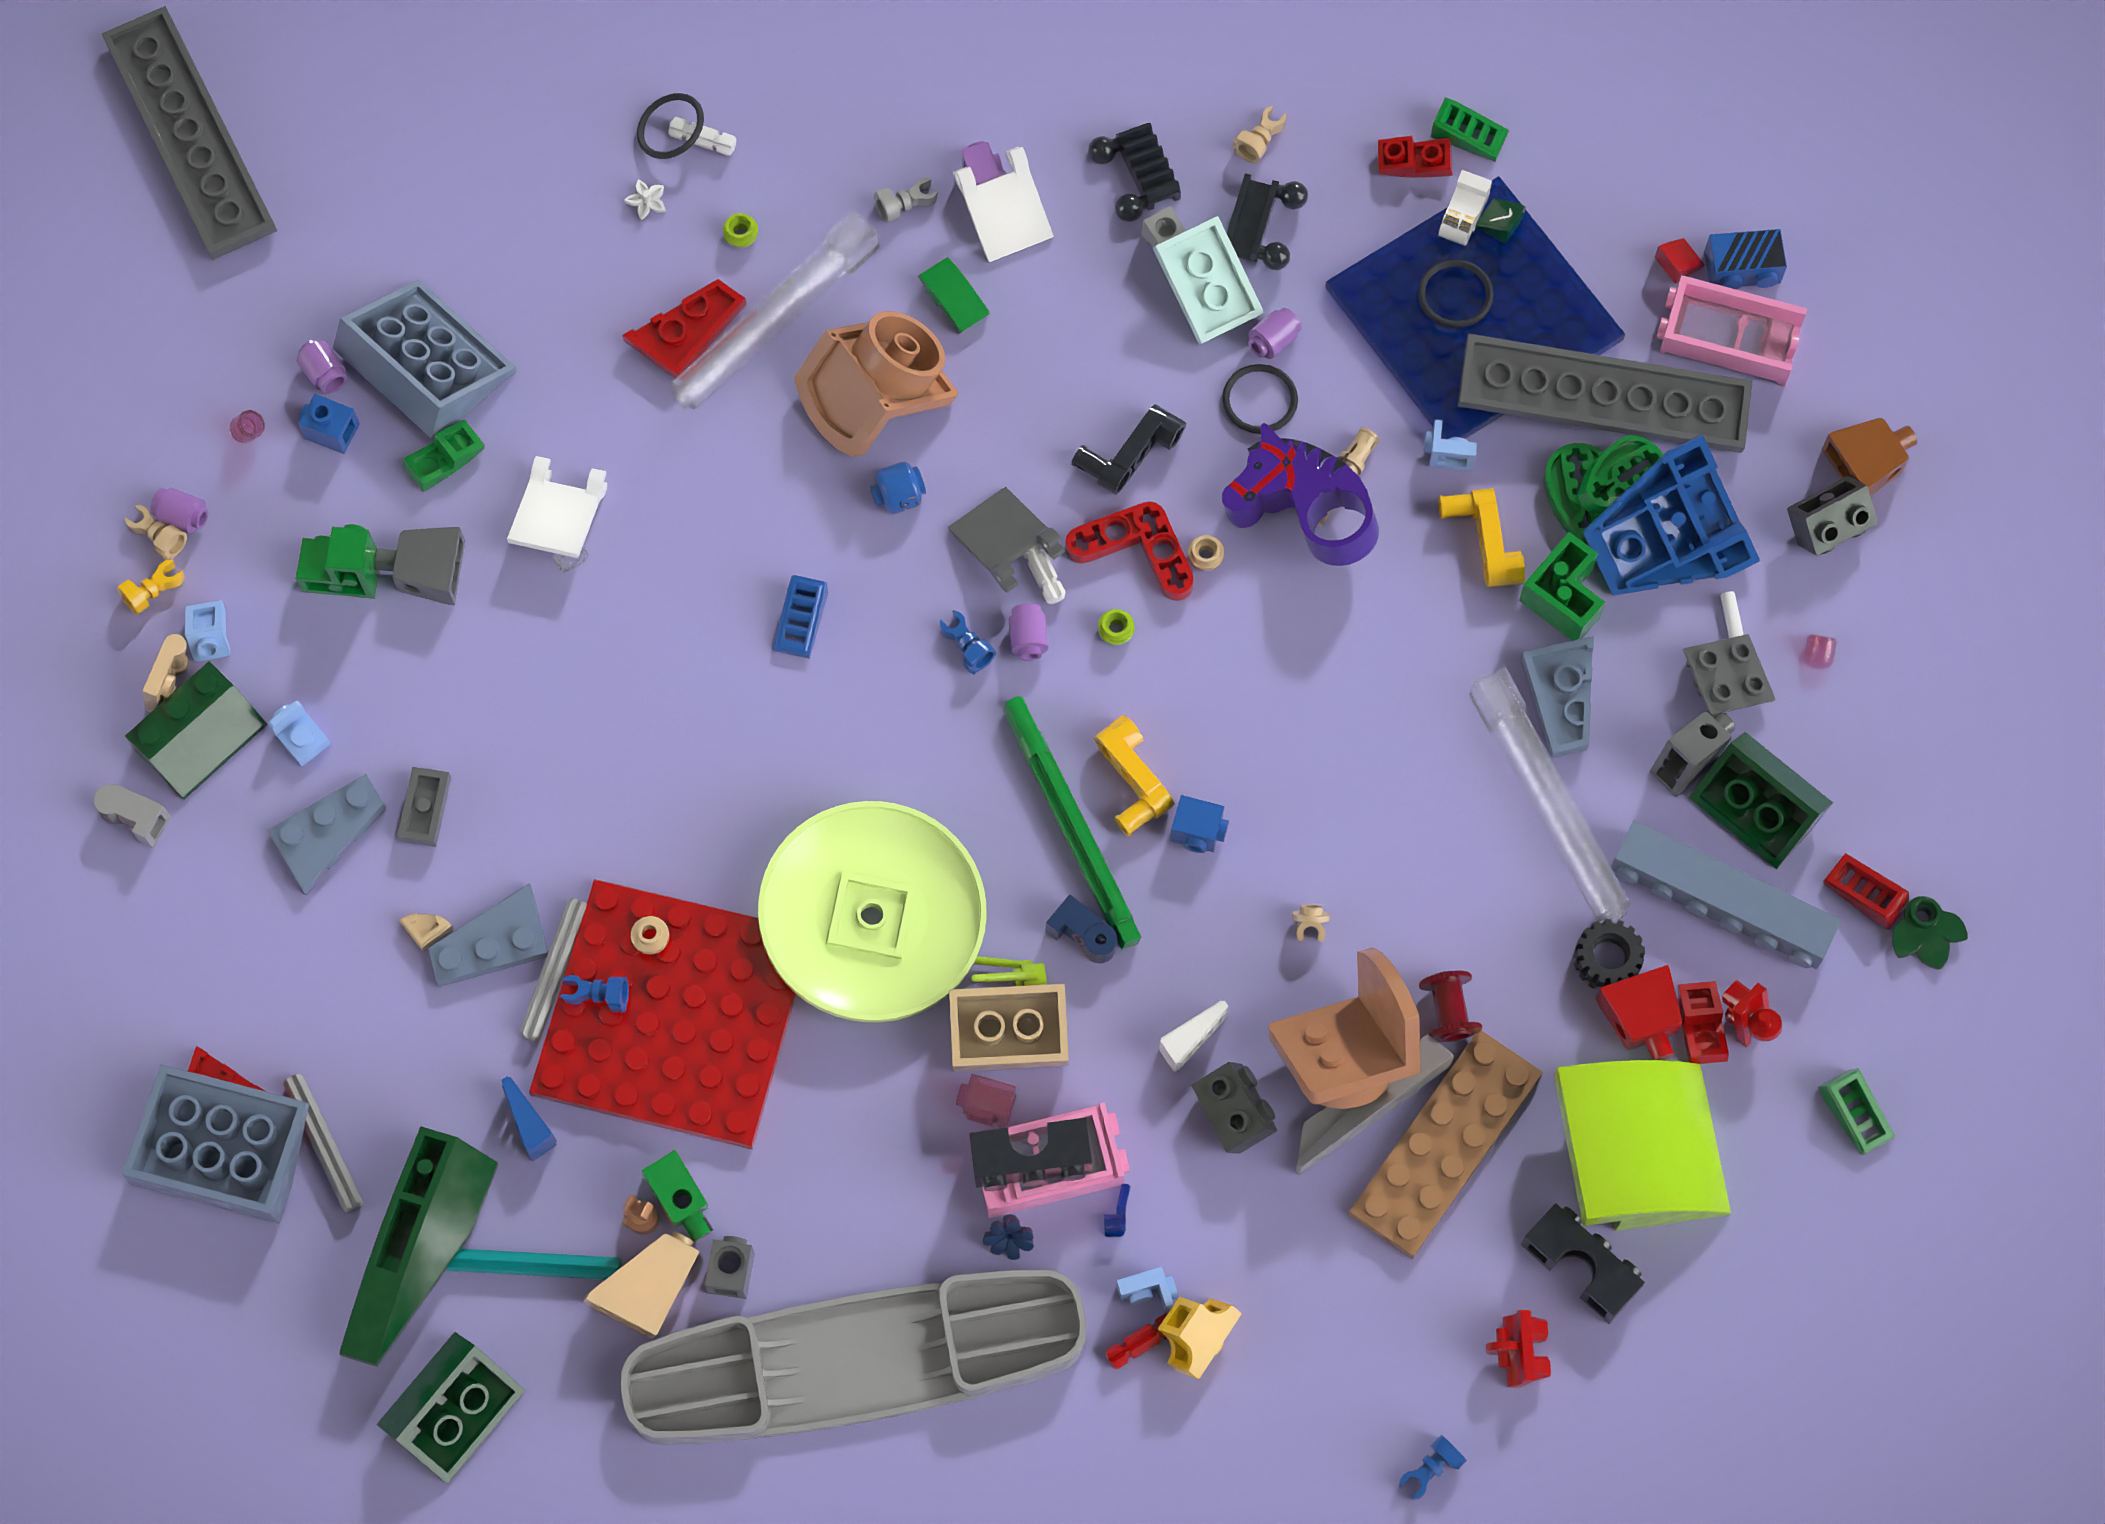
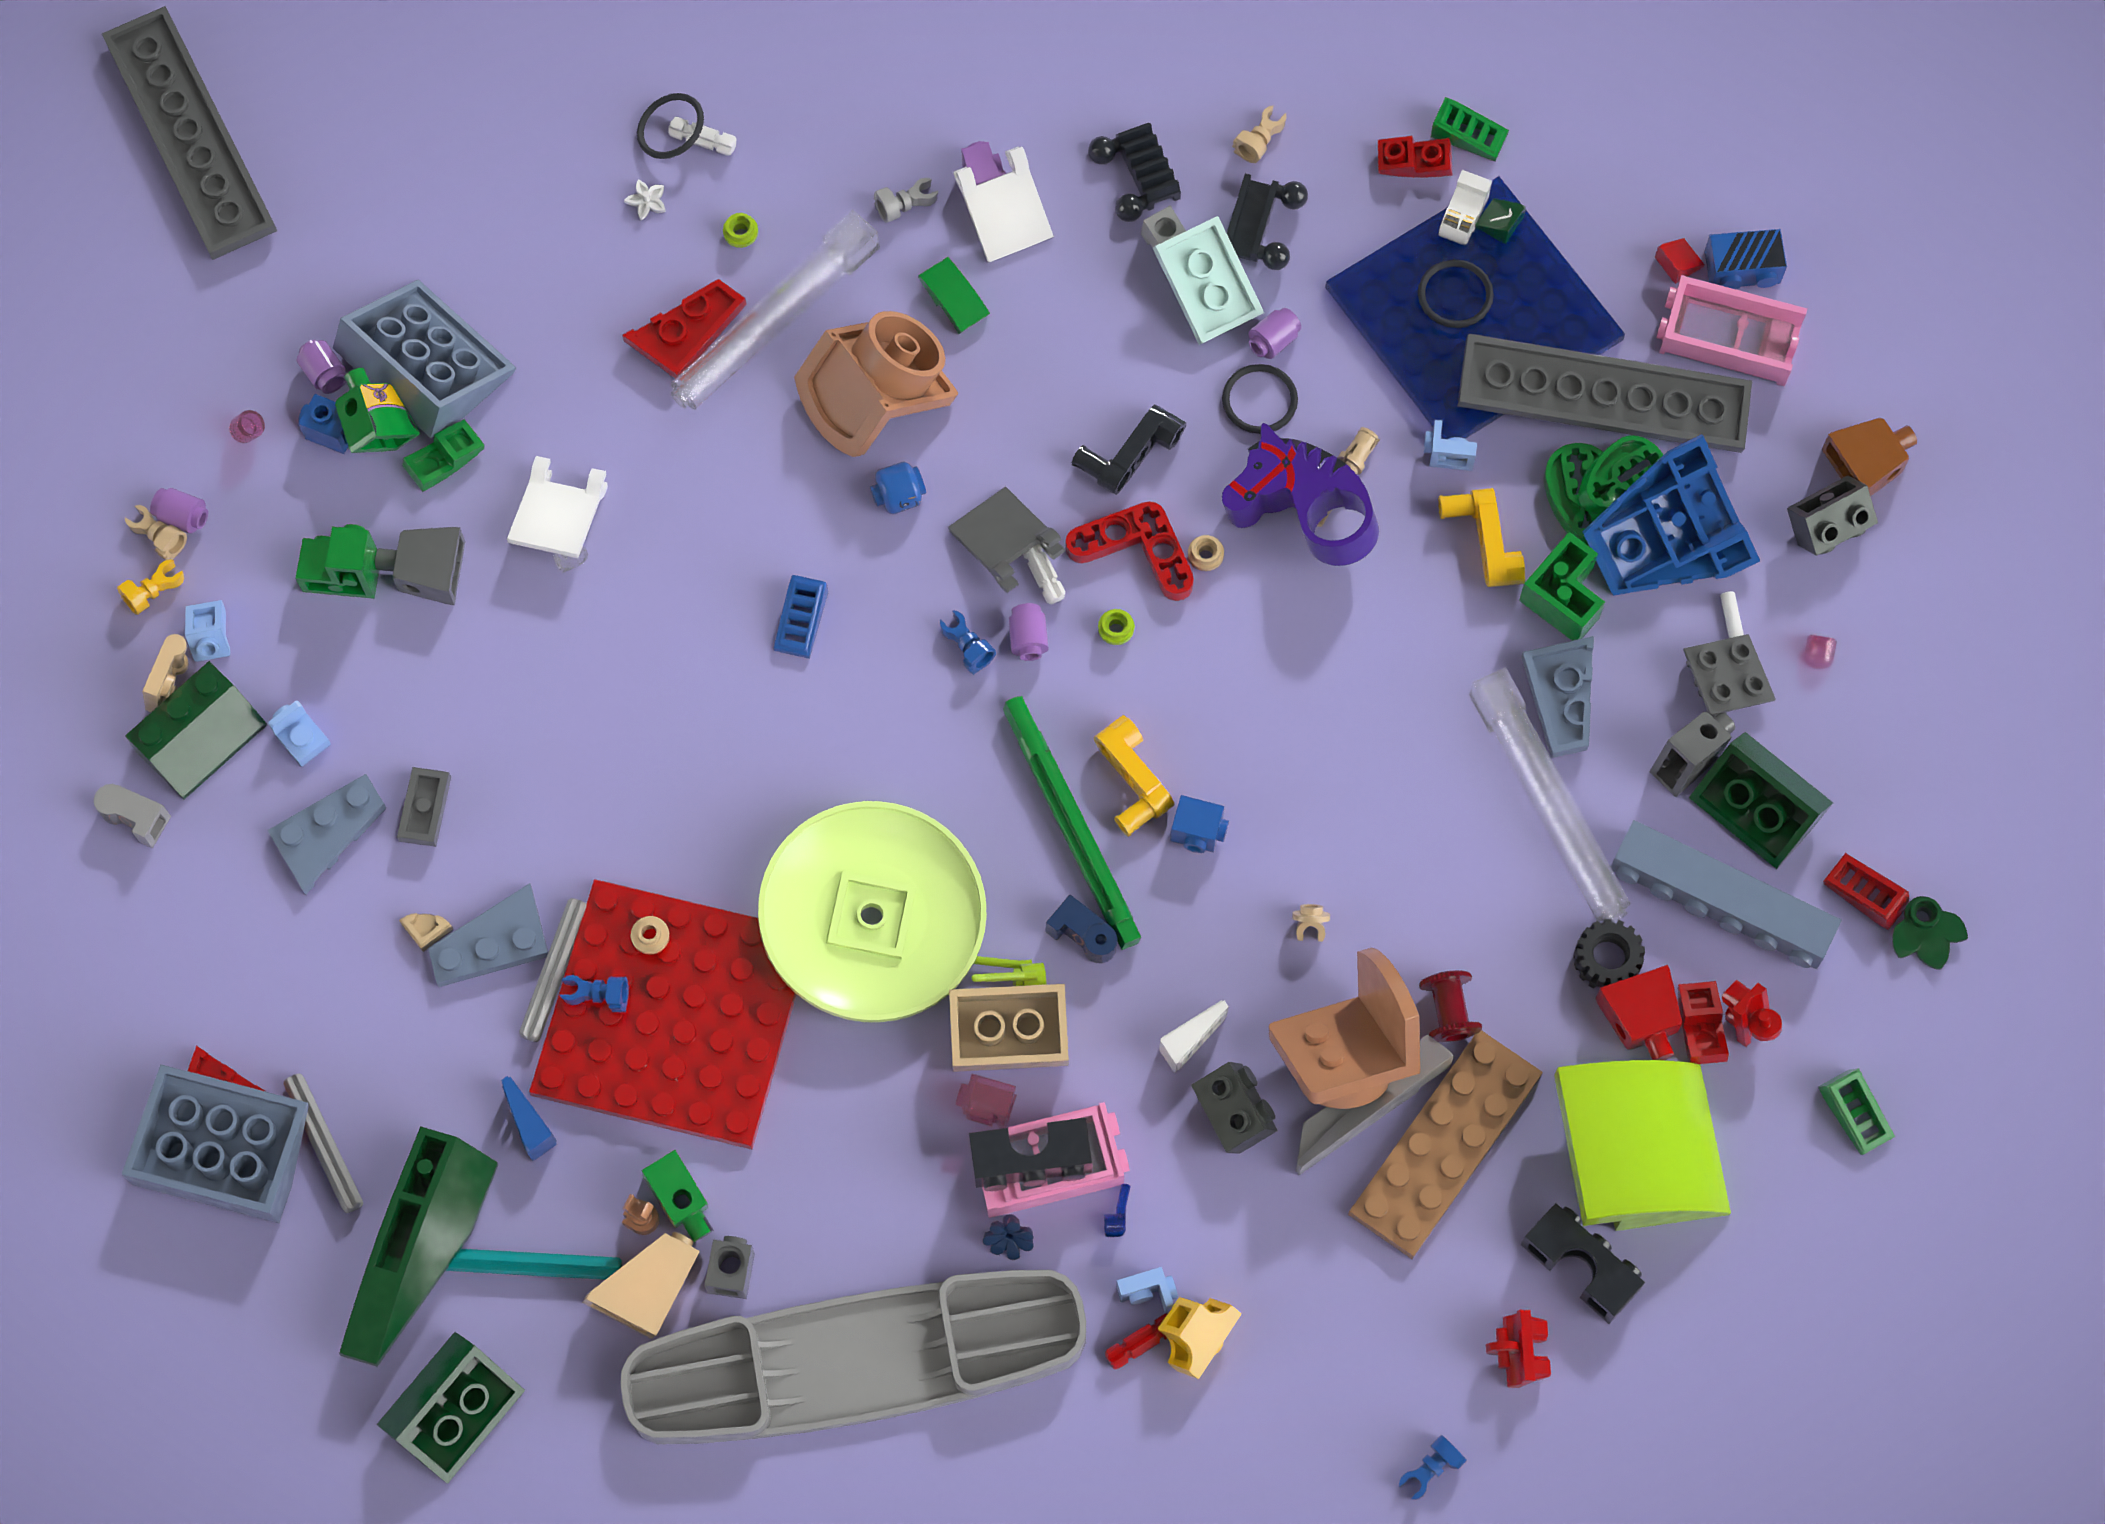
none -> green torso [335,368,420,453]

